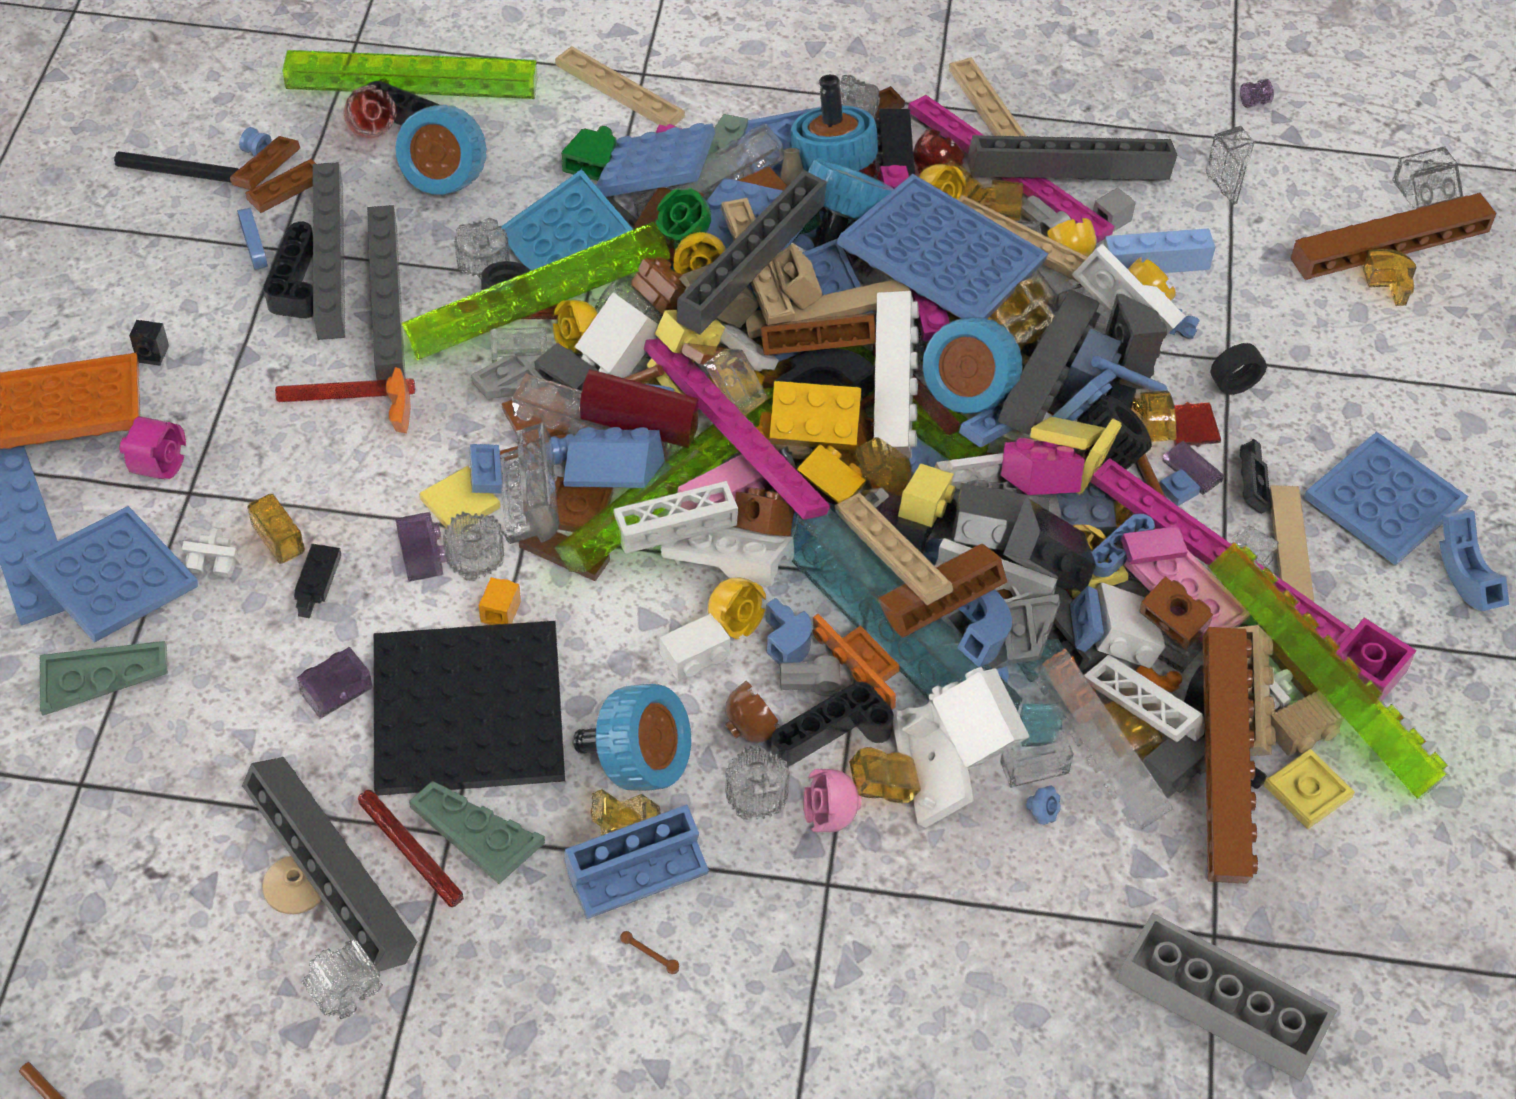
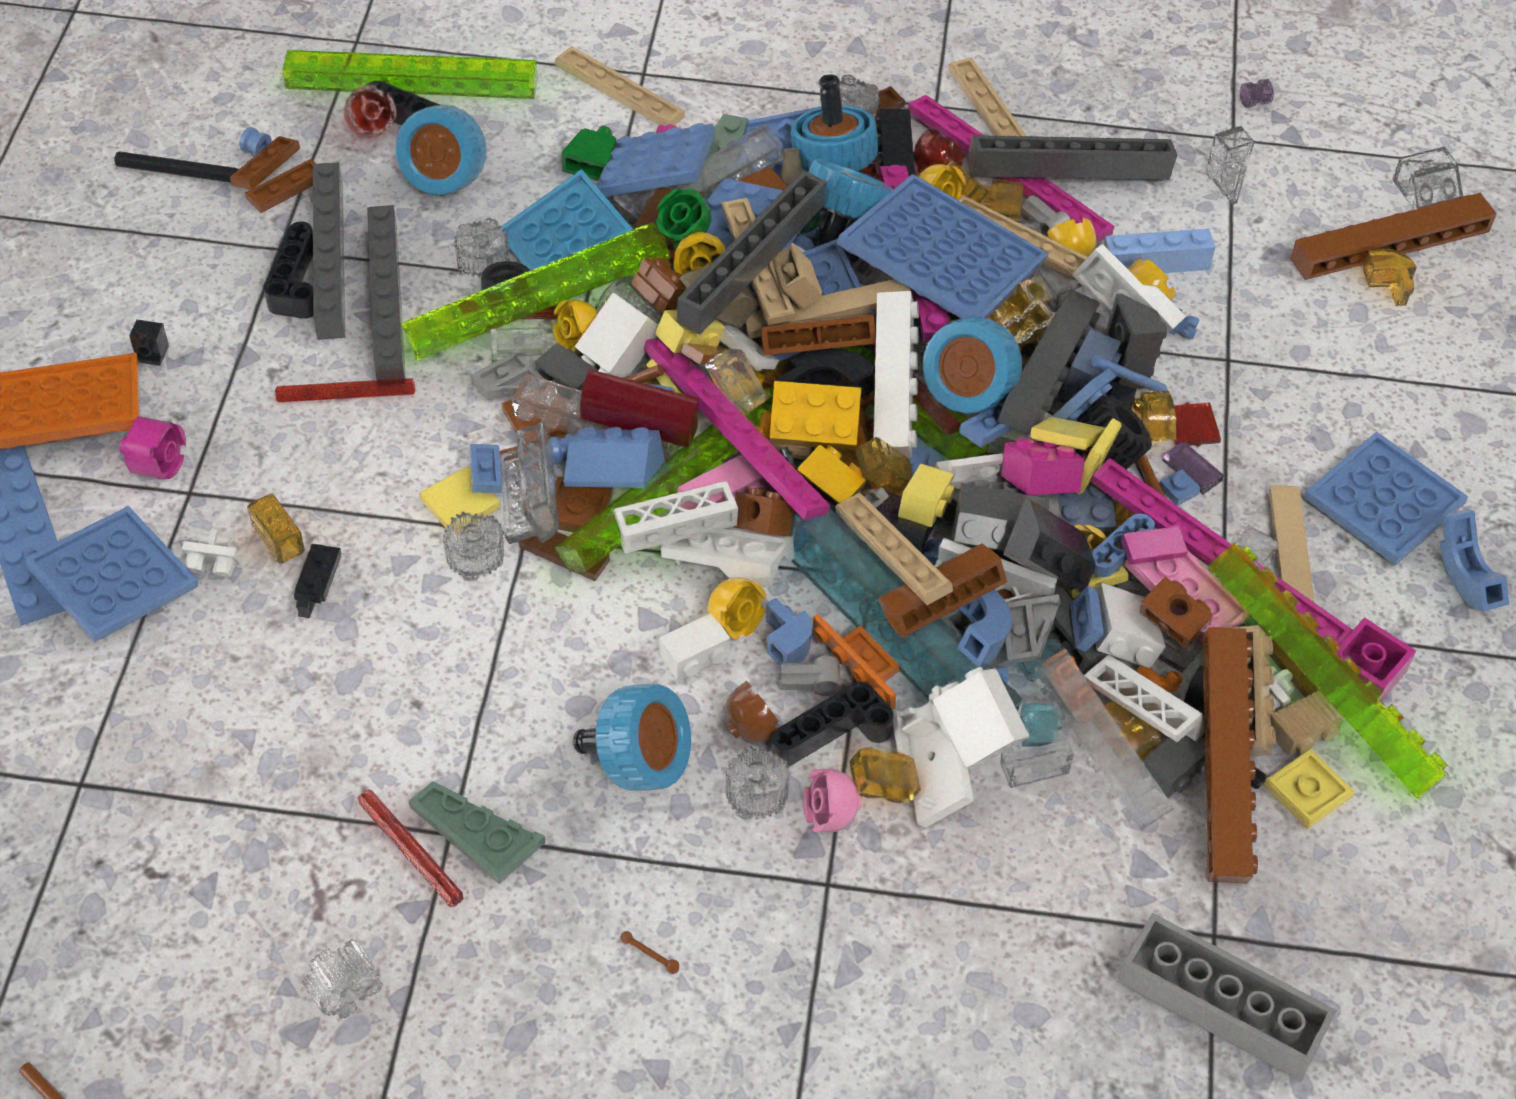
sand green wing [40,641,168,716] -> none
medium blue beam [237,208,268,270] -> none
dark grey brick [242,757,417,973] -> none
tan dish [262,856,322,914] -> none
clear purple brick [296,647,373,719] -> none
black plate [374,620,565,796] -> none
orange slope [386,367,411,434] -> none
clear purple brick [395,512,447,582] -> none
light orange brick [479,577,521,625] -> none
medium blue brick [564,805,709,919] -> none
clear yellow brick [591,789,661,836] -> none
medium blue piece [1026,785,1061,825] -> none
light grey brick [1093,188,1136,232] -> none
black tyre [1210,343,1267,395] -> none
black hinge [1239,439,1271,514] -> none

